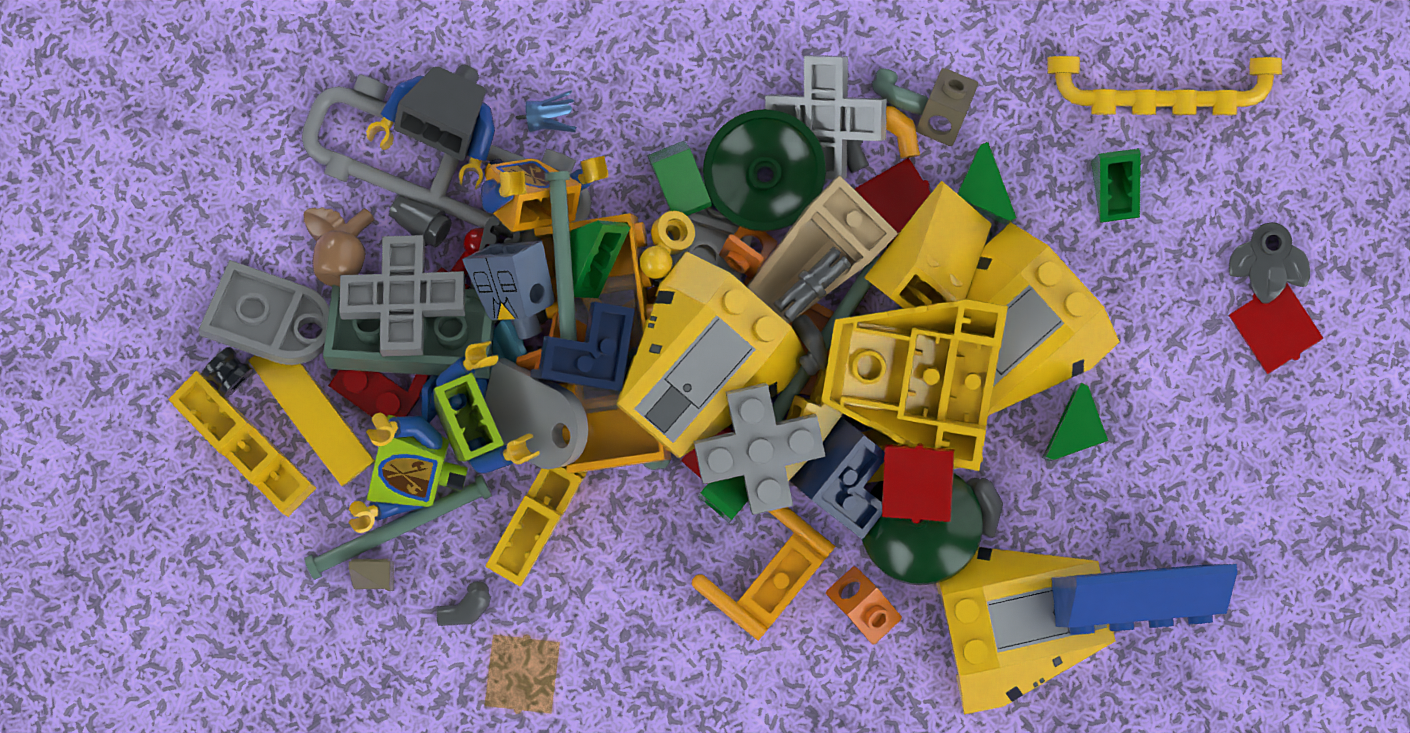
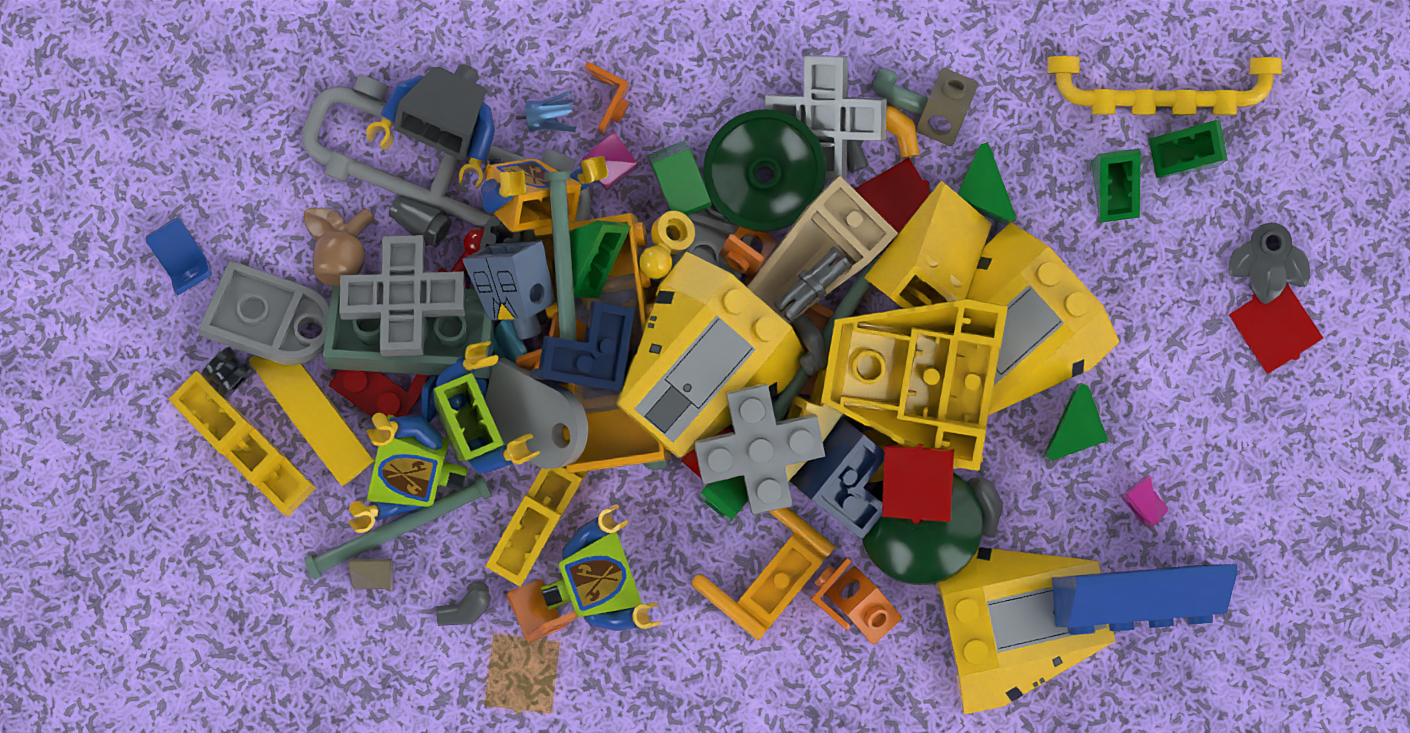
none -> blue bracket [145,218,212,295]
none -> orange bracket [506,579,578,643]
none -> torso [541,504,661,631]
none -> dark pink slope [582,132,639,191]
none -> orange bracket [584,62,630,136]
none -> orange bracket [810,557,852,630]
none -> dark pink slope [1122,475,1168,527]
none -> green slope [1149,120,1228,178]

